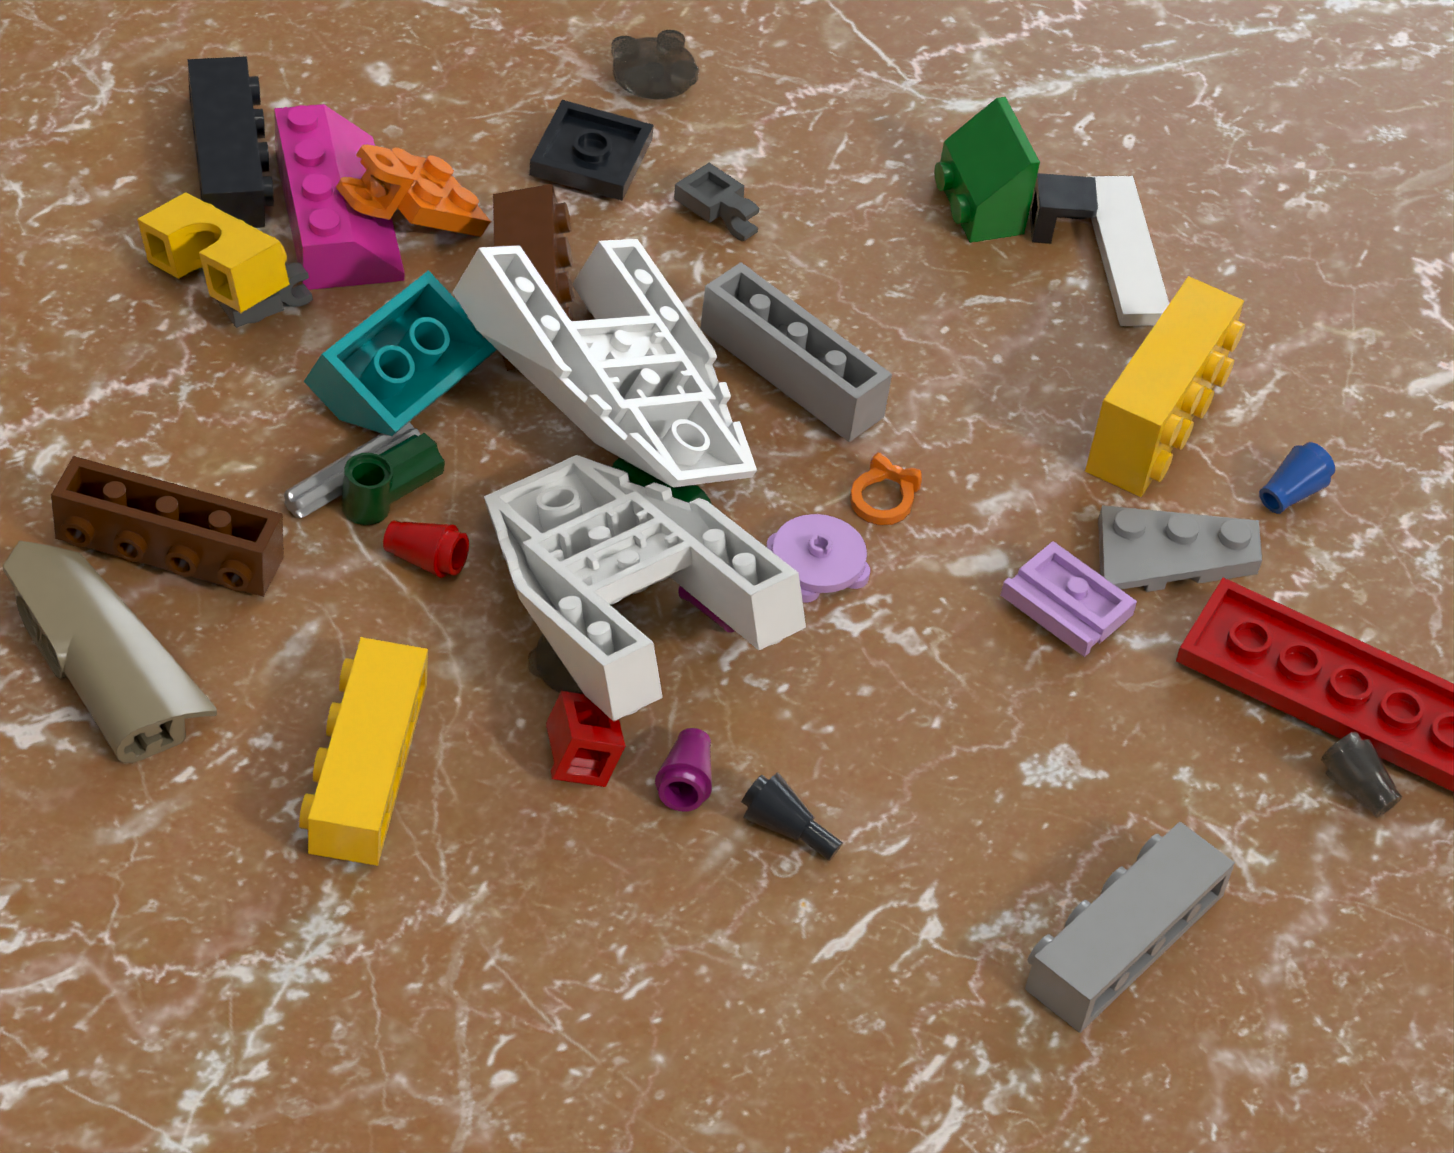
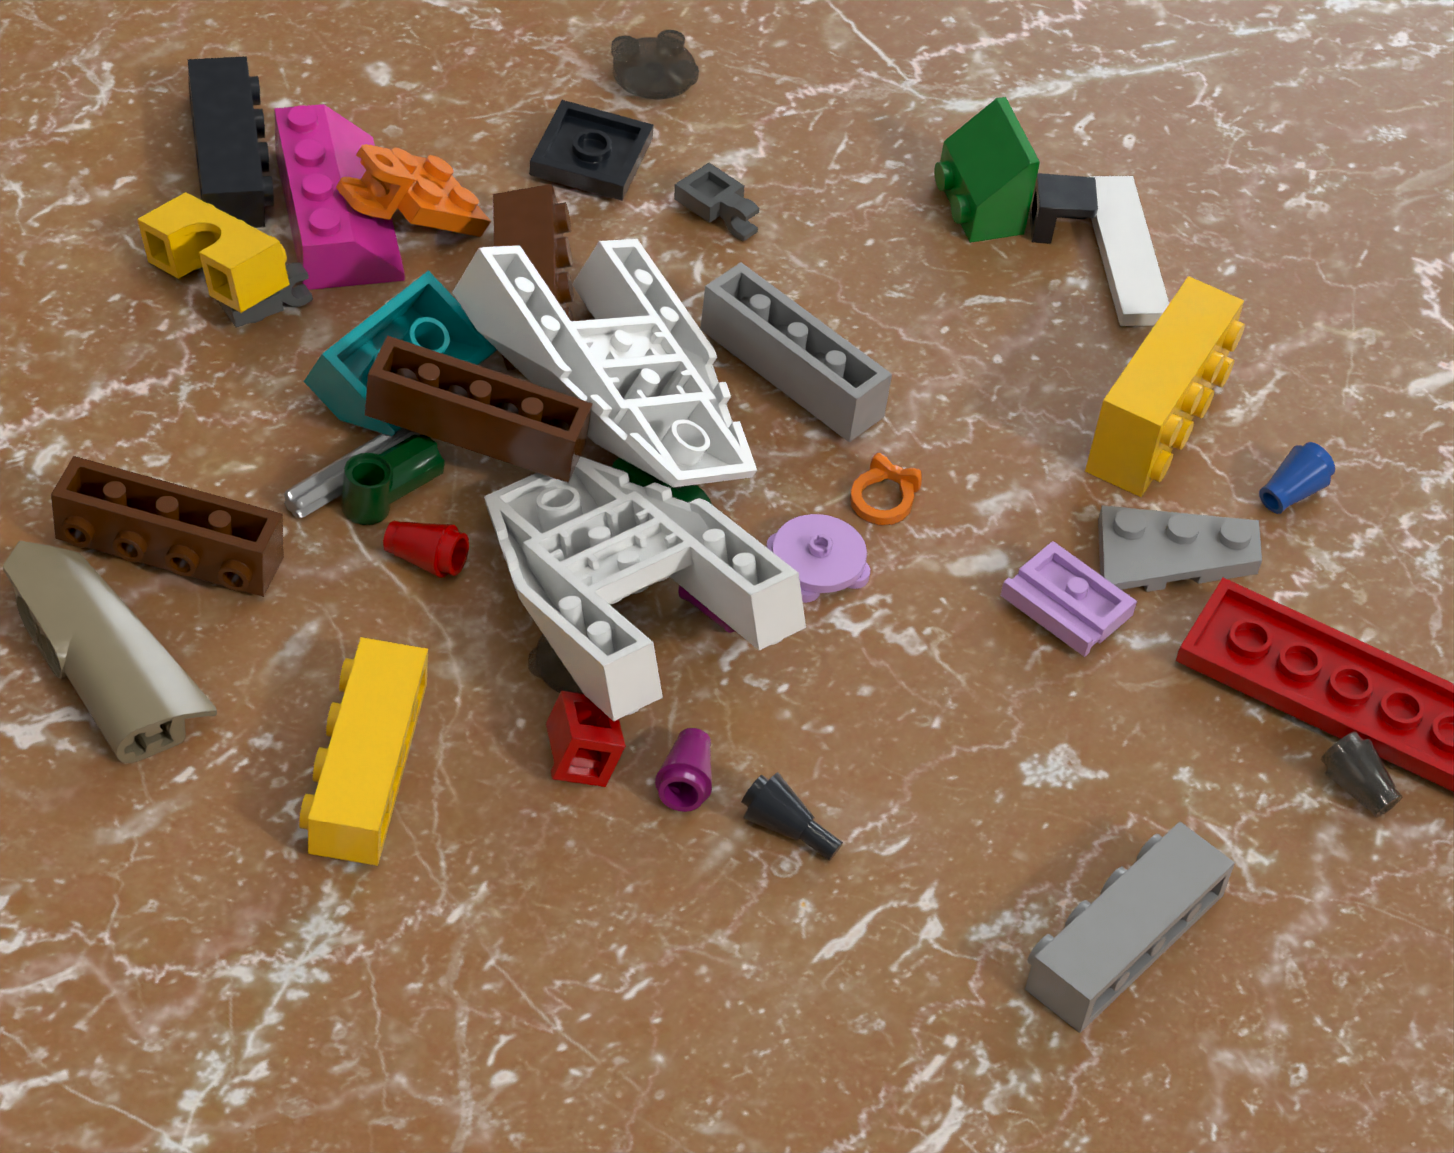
none -> reddish brown brick [365,335,593,483]

